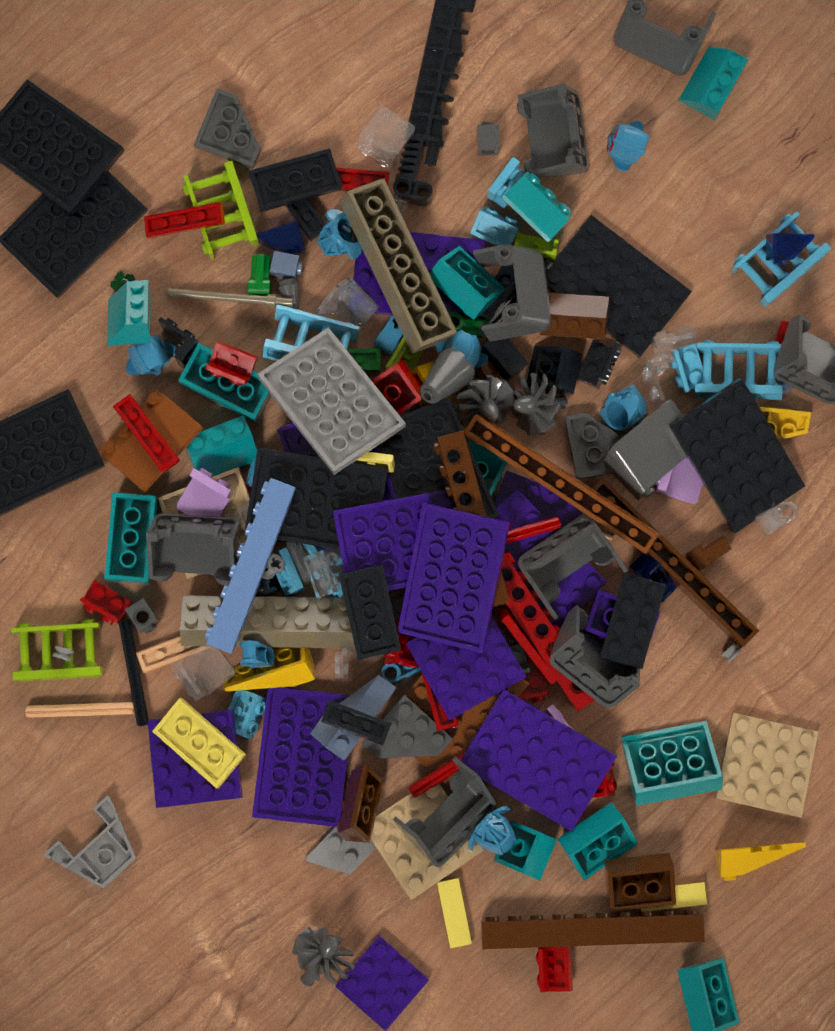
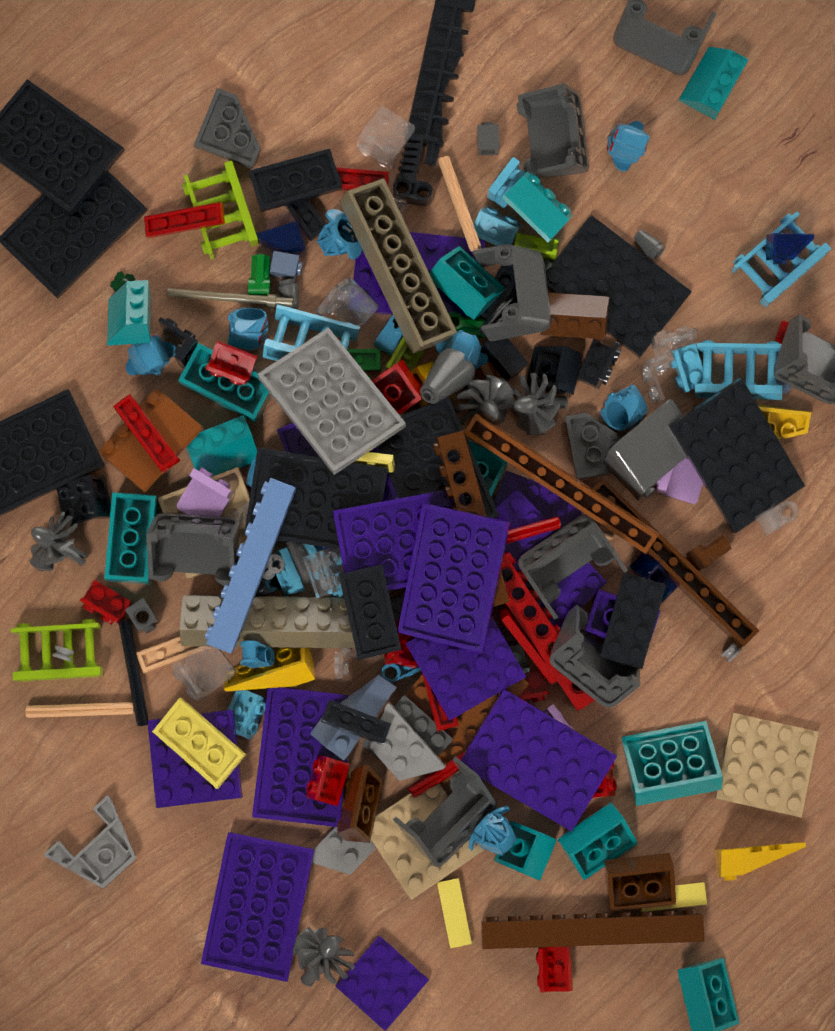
none -> dark grey piece [30,512,88,572]
none -> black bracket [57,475,111,527]
none -> dark purple plate [201,832,315,982]
none -> dark azure piece [228,308,269,350]
none -> red bracket [306,755,350,806]
none -> light grey wing [370,703,446,781]
none -> light nougat axle [439,156,481,252]
none -> dark grey cone [634,229,665,260]

